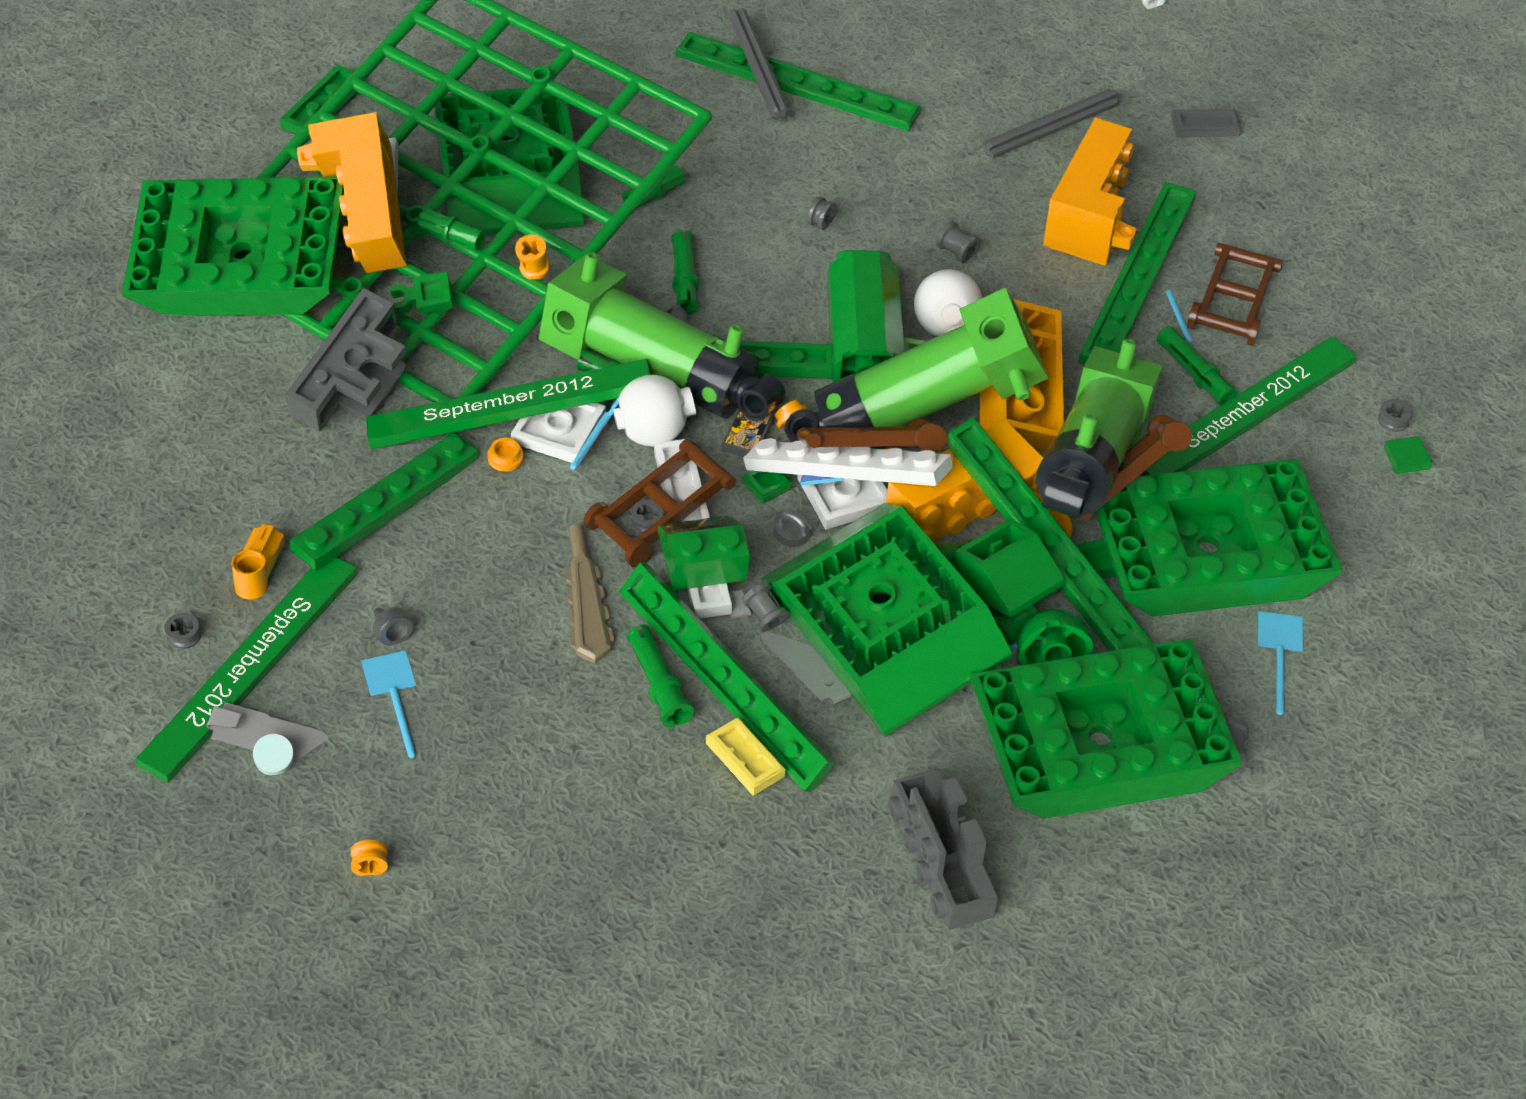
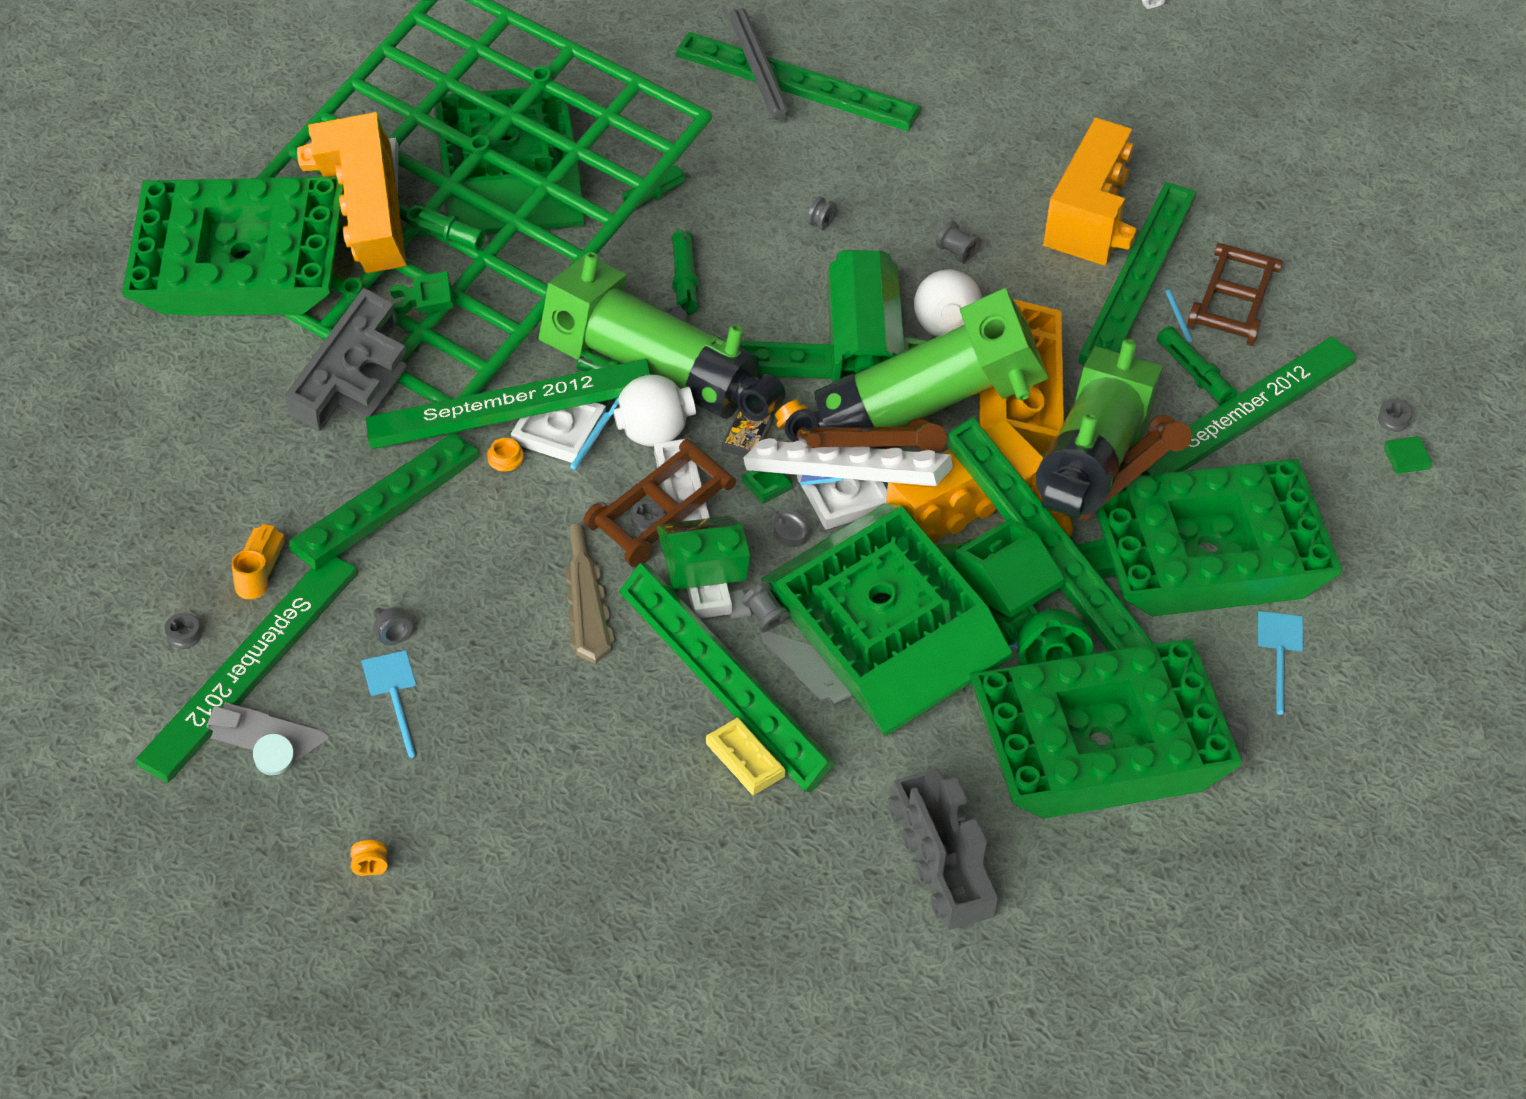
green plate [280,64,357,135] -> none
light orange bush [515,234,550,280] -> none
green pin [627,625,695,728] -> none
dark grey axle [983,89,1119,158] -> none
dark grey tile [1171,109,1241,138] -> none

